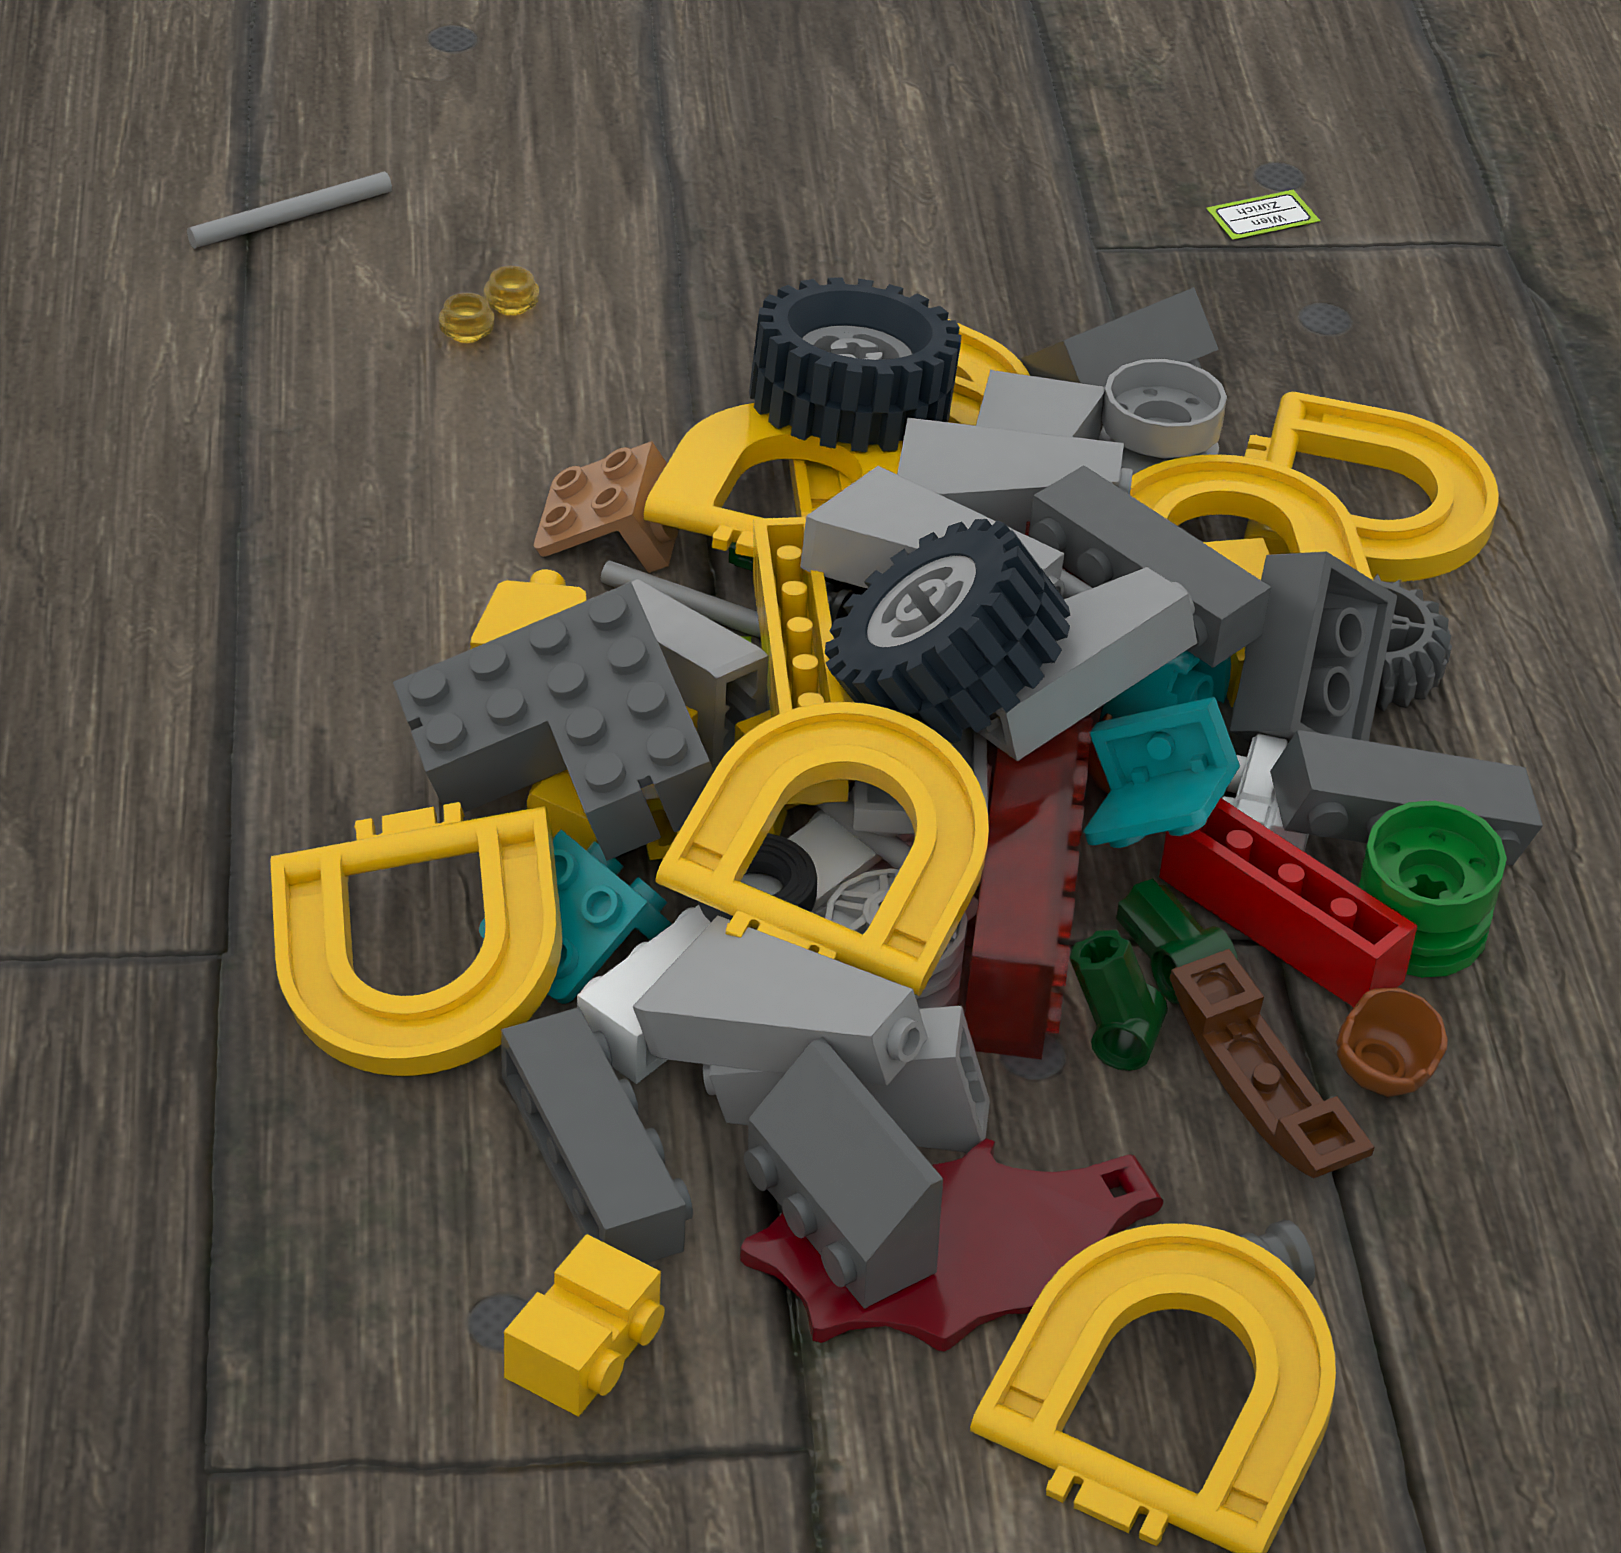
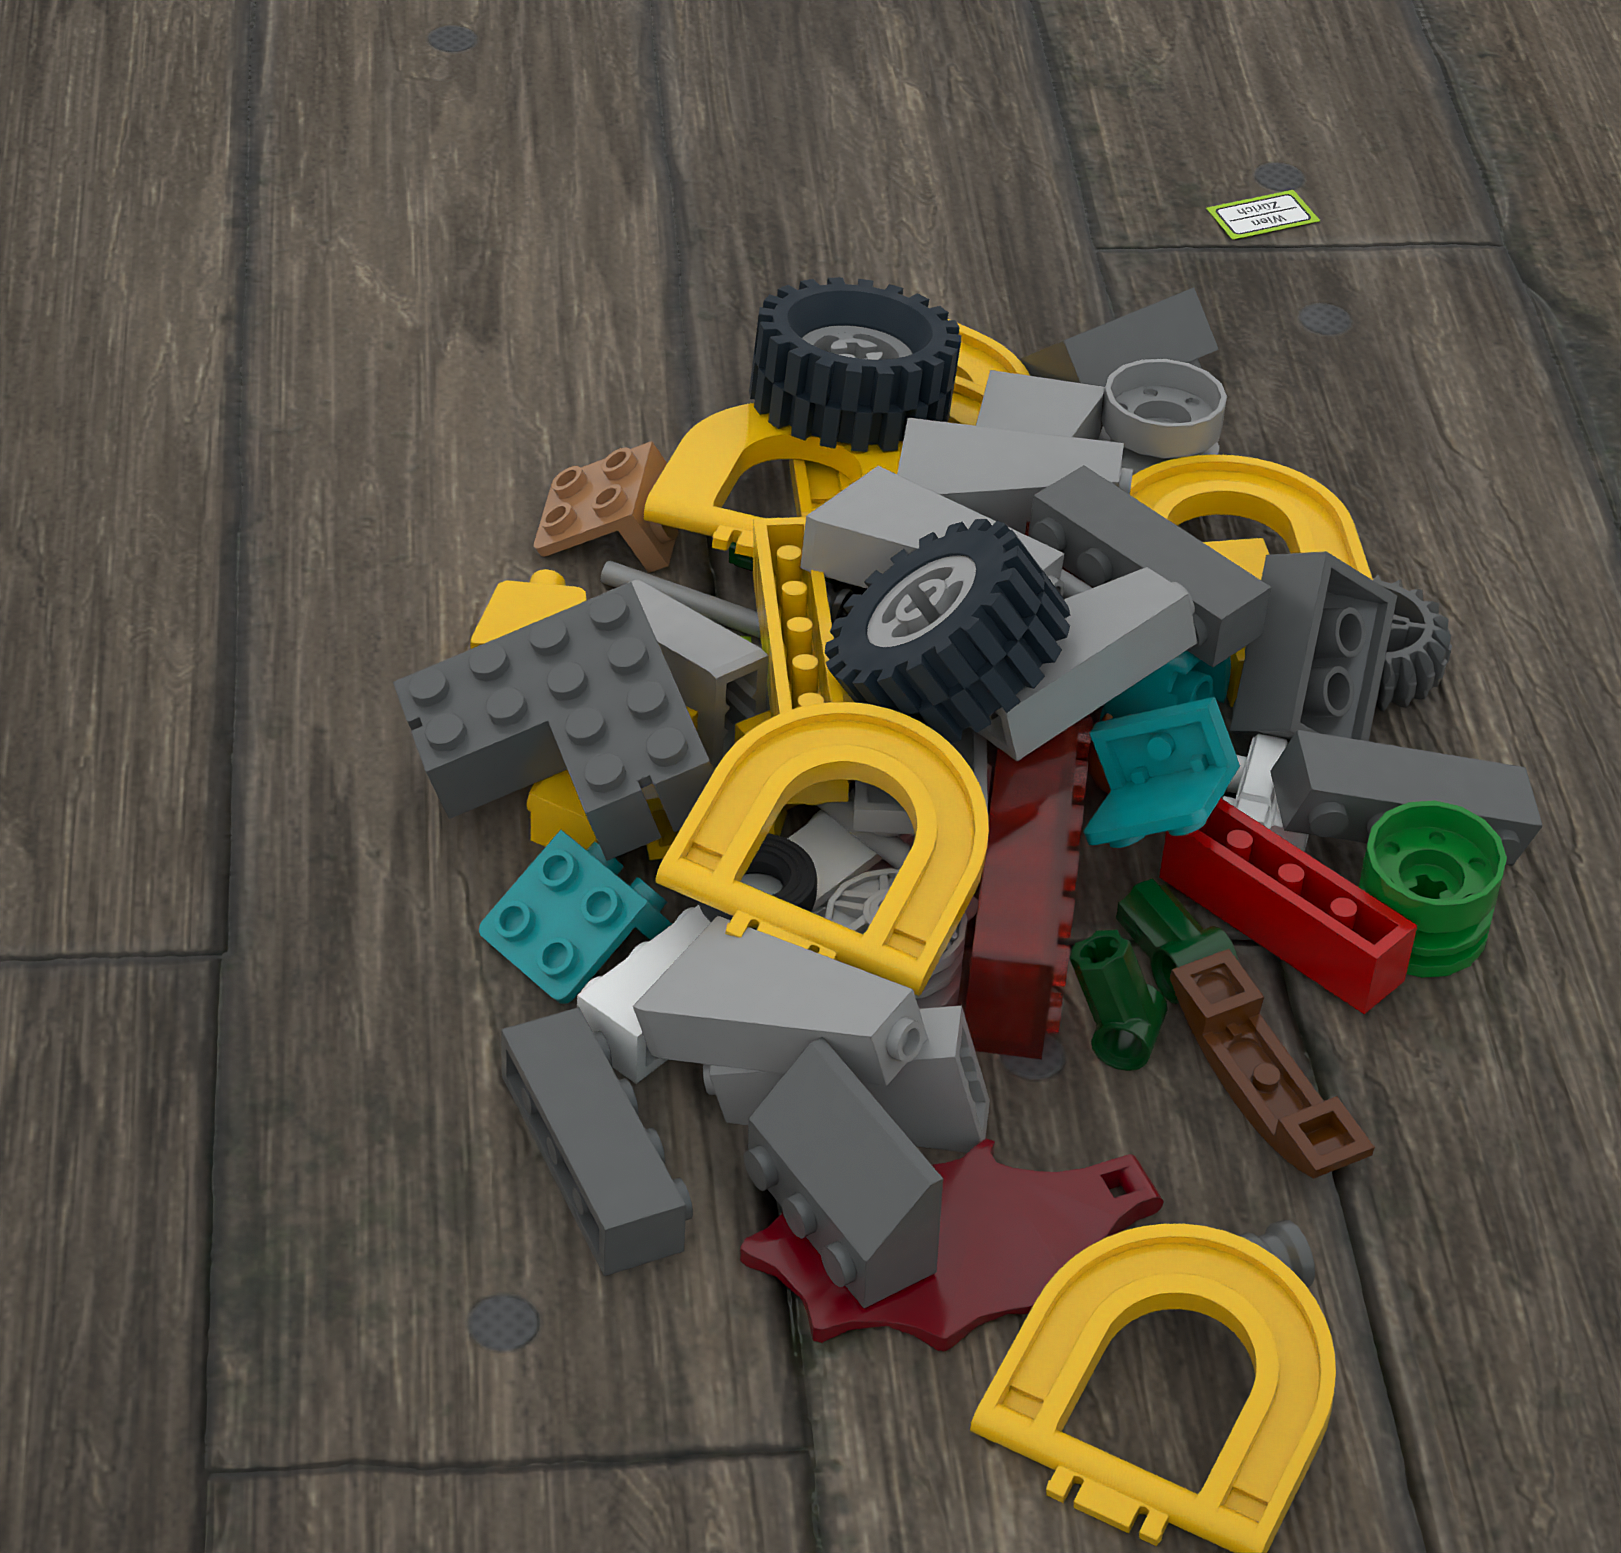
light grey bar [187,171,392,249] -> none
yellow piece [271,802,562,1076] -> none
clear yellow plate [439,293,494,343] -> none
clear yellow plate [484,266,539,315] -> none
yellow brick [504,1234,665,1417] -> none
yellow piece [1243,392,1499,582] -> none
dark orange hair [1336,987,1448,1098] -> none

